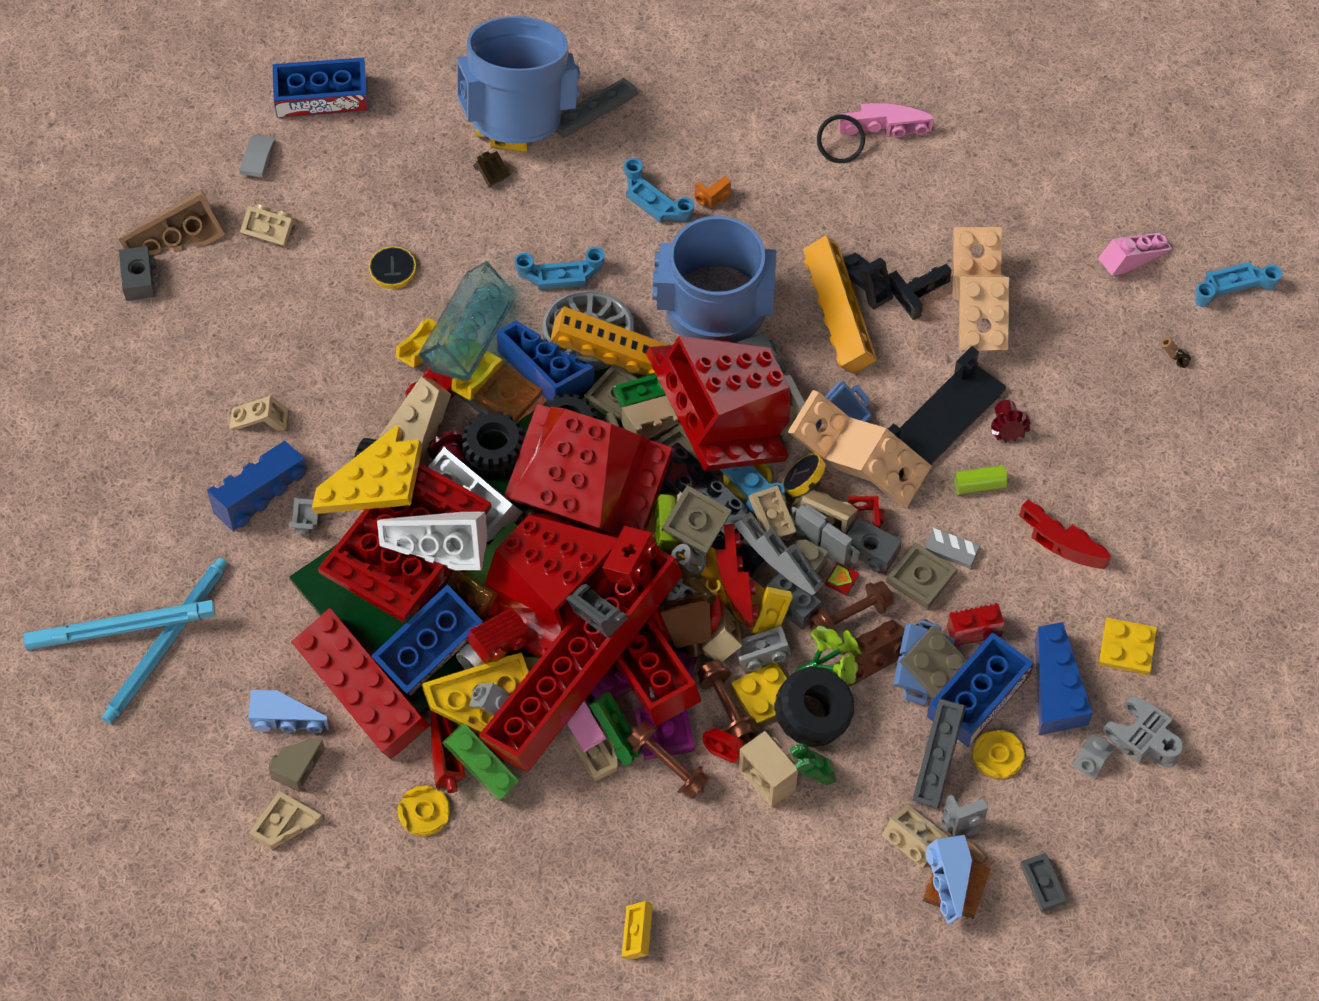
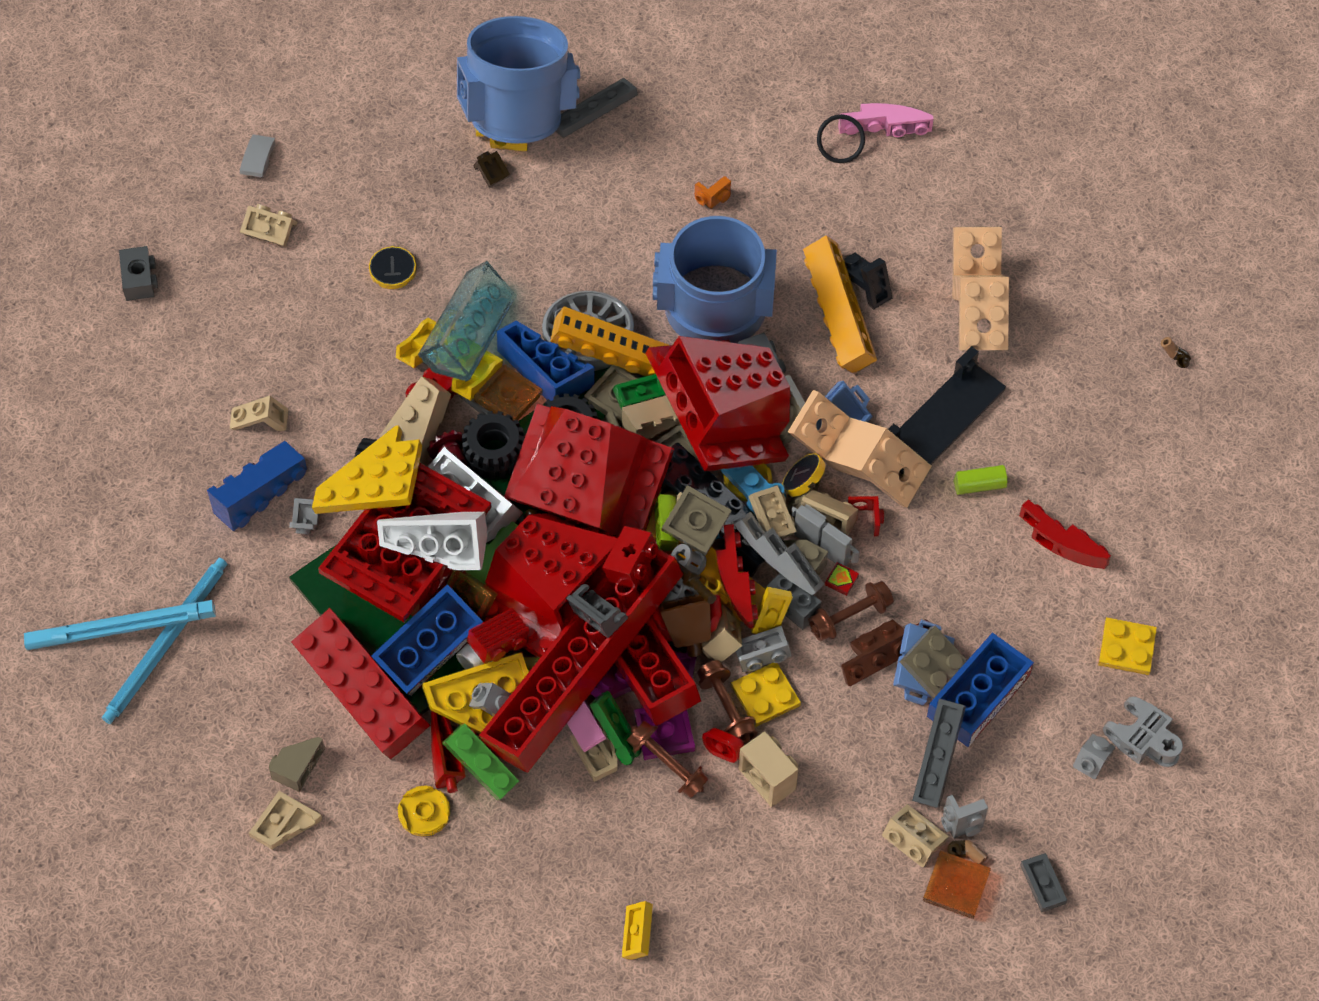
medium nougat wedge [118,189,225,255] -> none
light blue slope [248,690,329,733] -> none
blue brick [272,57,369,118] -> none
dark azure plate [514,247,605,290] -> none
dark azure plate [624,158,694,223] -> none
black tyre [774,666,855,747] -> none
green hinge [790,744,837,785] -> none
lime plant [795,626,861,685] -> none
dark grey brick [847,518,902,574] -> none
dark tan plate [886,542,957,609] -> none
black bracket [888,263,952,320] -> none
light grey tile [924,528,980,569] -> none
light blue slope [926,835,972,925] -> none
red brick [947,602,1005,646] -> none
yellow tile [972,730,1025,779] -> none
dark red gear [991,400,1031,443] -> none
blue wedge [1035,622,1092,735] -> none
bright pink slope [1098,232,1173,276] -> none
dark azure plate [1195,262,1282,307] -> none

